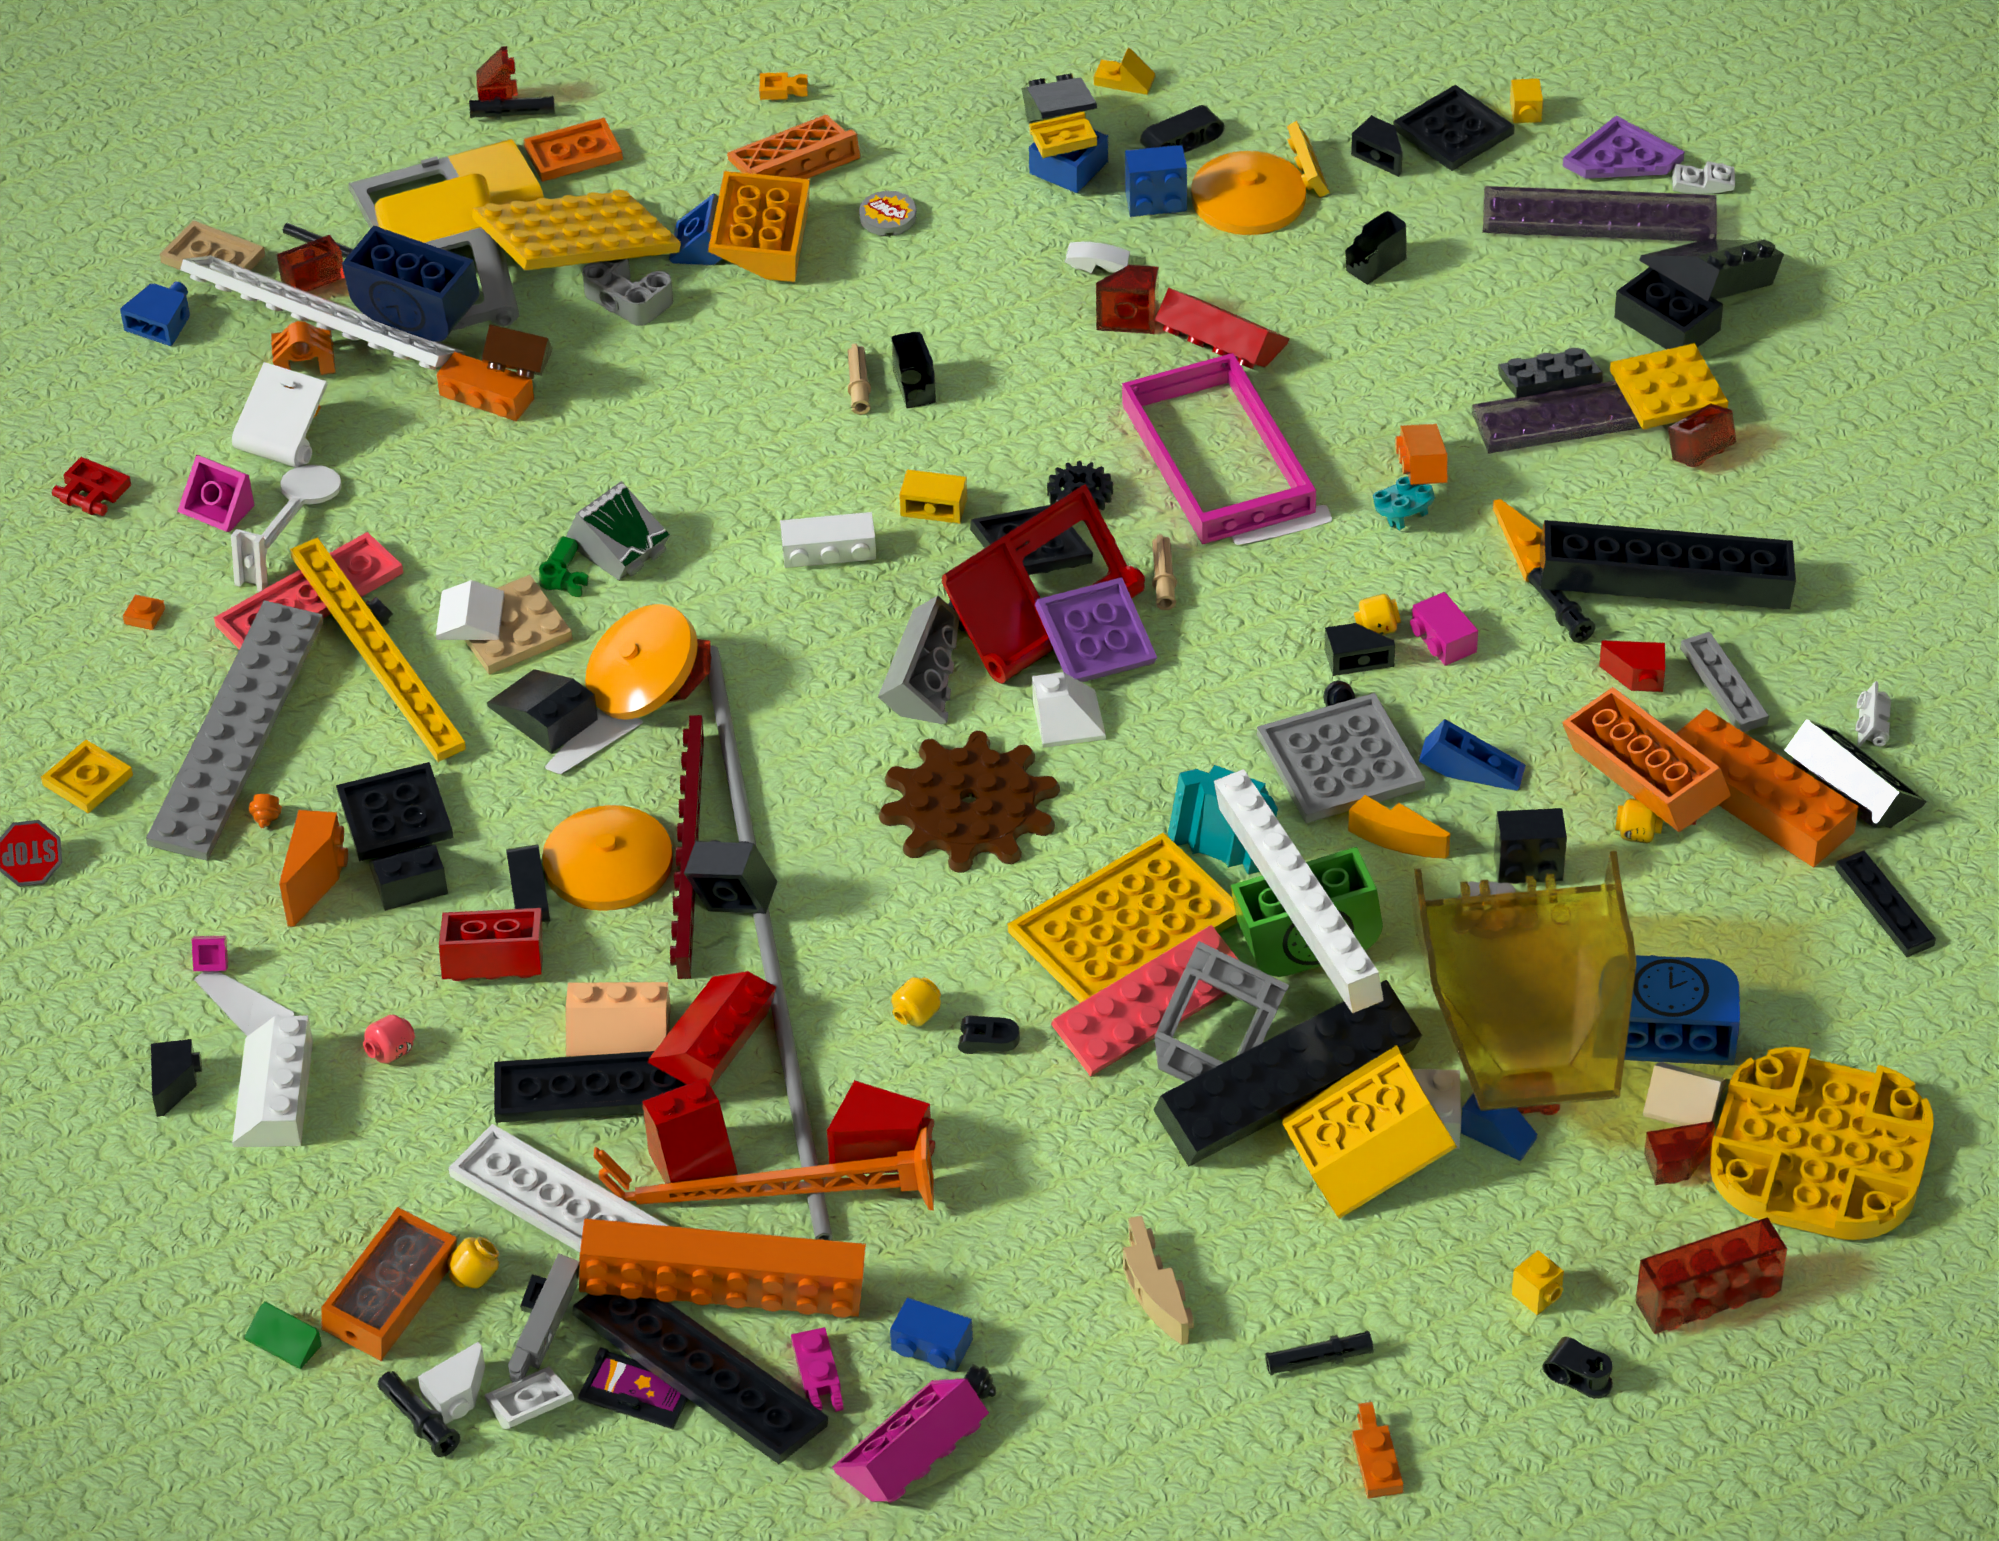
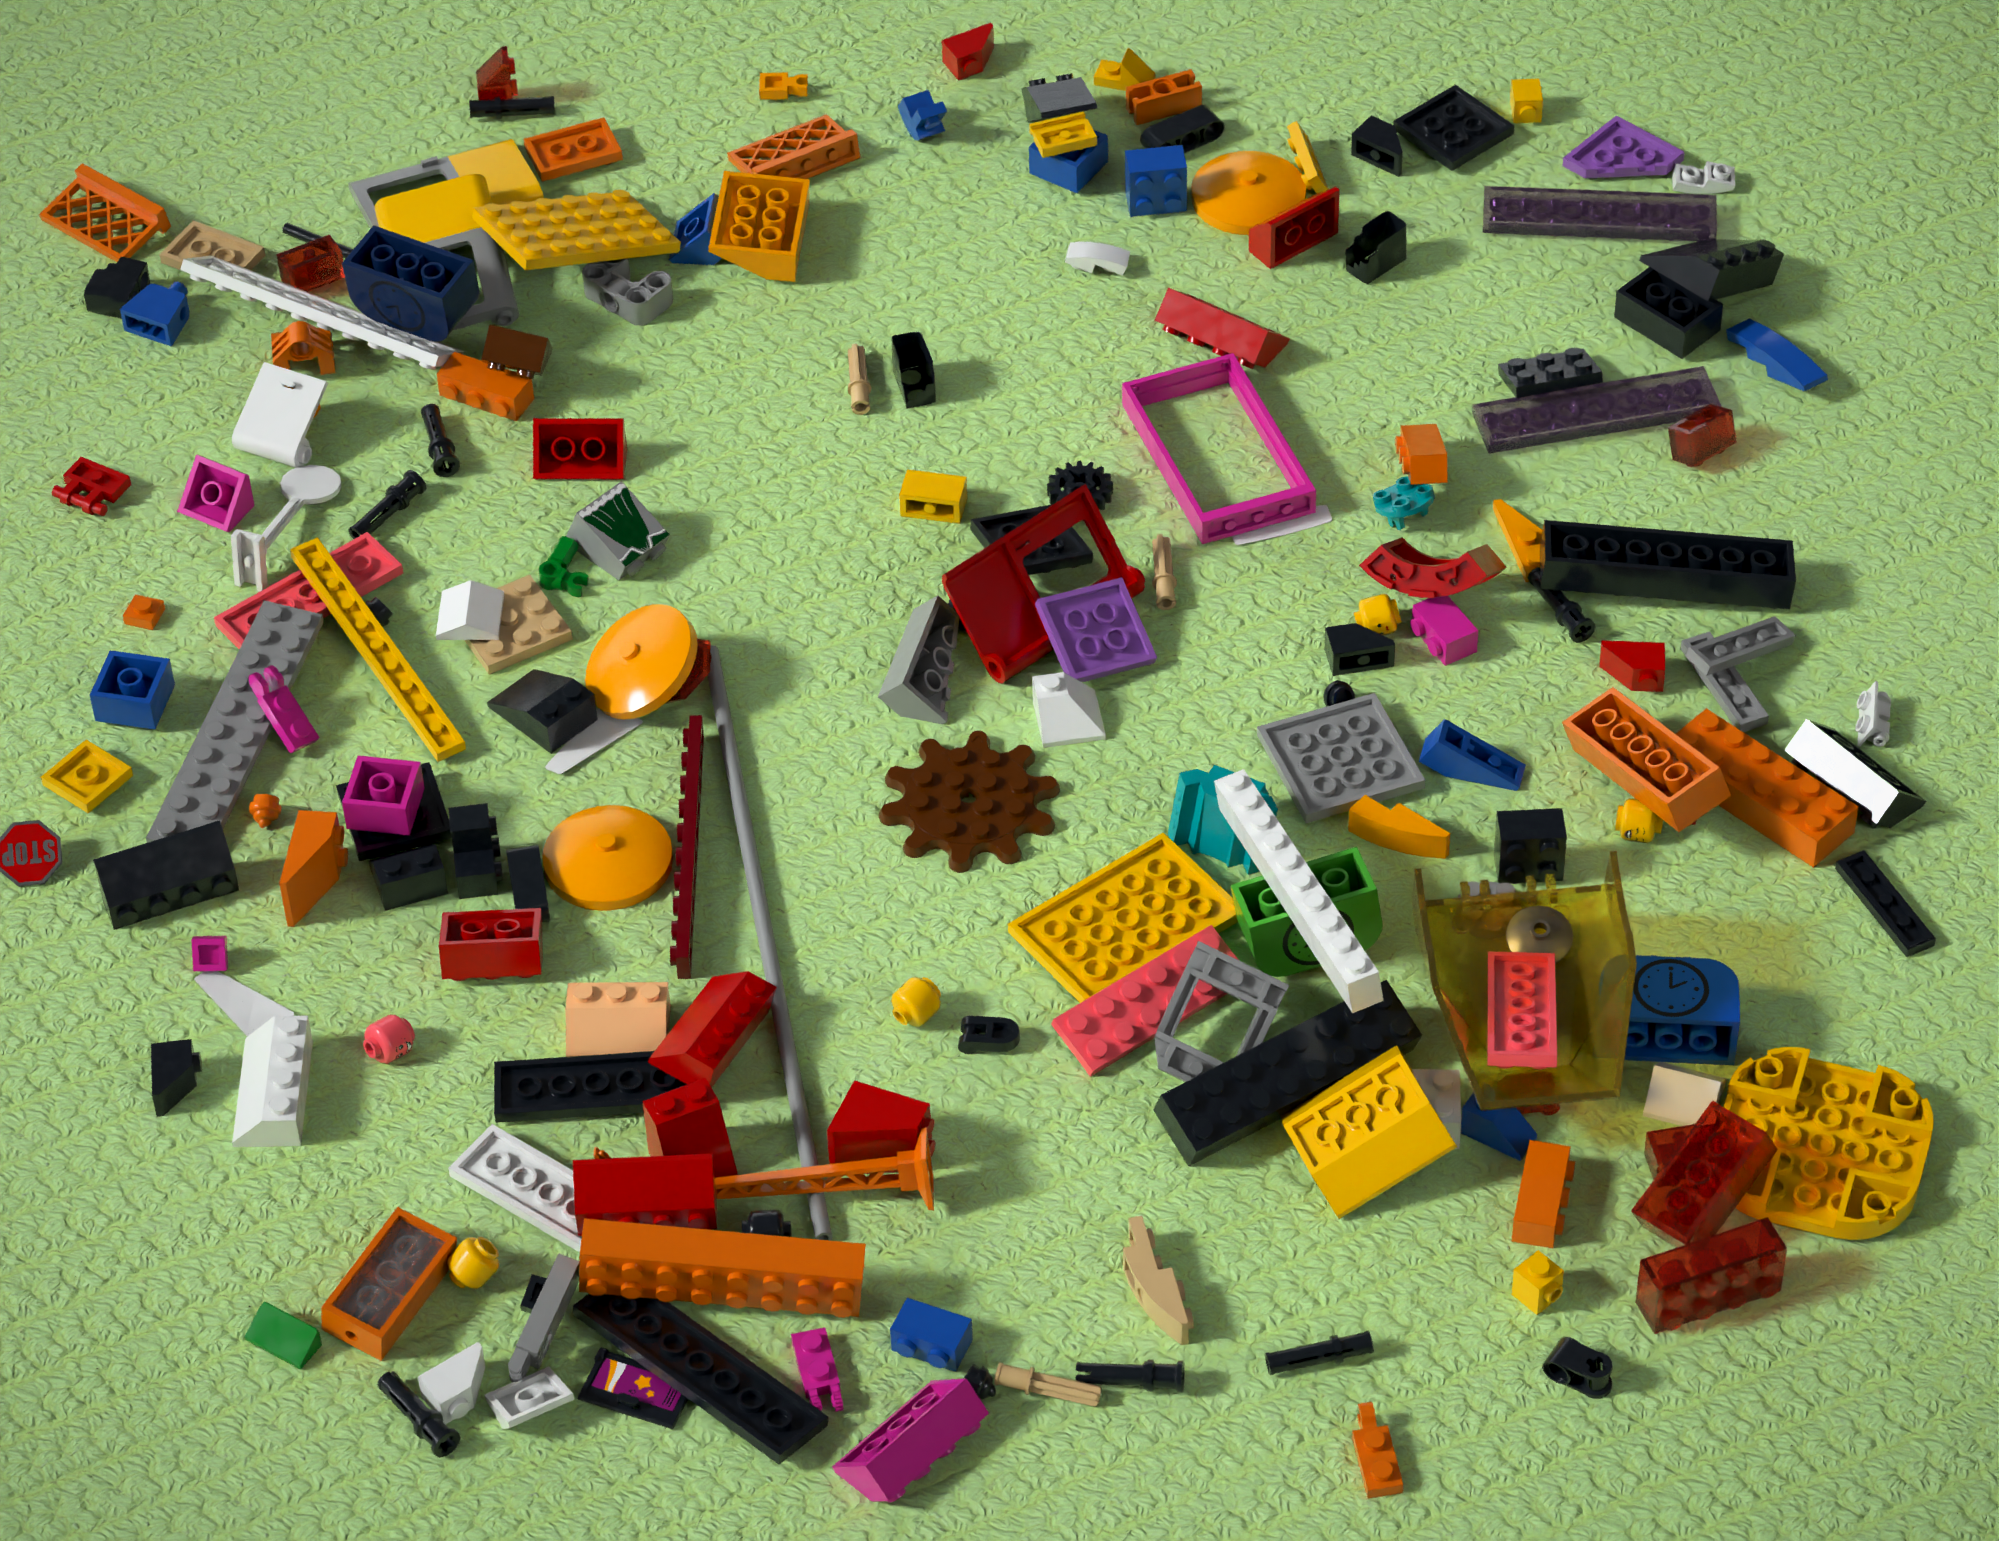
black brick [684,840,778,914] -> none
white brick [780,512,876,568] -> none
tile [859,191,917,236] -> none
clear red slope [1096,265,1159,334] -> none
yellow plate [1610,343,1728,430] -> none
none -> orange fence [39,163,171,262]
none -> black piece [84,256,150,319]
none -> blue brick [90,650,175,730]
none -> black slope [93,821,239,930]
none -> dark pink hinge [248,665,320,754]
none -> dark pink brick [342,756,425,835]
none -> black pin [349,470,427,539]
none -> black pin [421,404,460,477]
none -> black brick [448,803,503,899]
none -> red slope [533,418,627,479]
none -> red slope [573,1154,717,1236]
none -> black head [742,1210,792,1237]
none -> blue brick [898,90,947,141]
none -> red slope [942,23,994,80]
none -> tan axle [994,1363,1101,1407]
none -> black pin [1076,1359,1185,1393]
none -> orange piece [1126,69,1202,125]
none -> red slope [1249,187,1340,269]
none -> red window [1359,537,1507,598]
none -> coral plate [1487,952,1557,1069]
none -> flat silver dish [1506,906,1573,964]
none -> orange brick [1512,1140,1576,1248]
none -> clear red brick [1631,1100,1778,1261]
none -> light grey plate [1685,616,1796,676]
none -> blue slope [1726,318,1828,392]

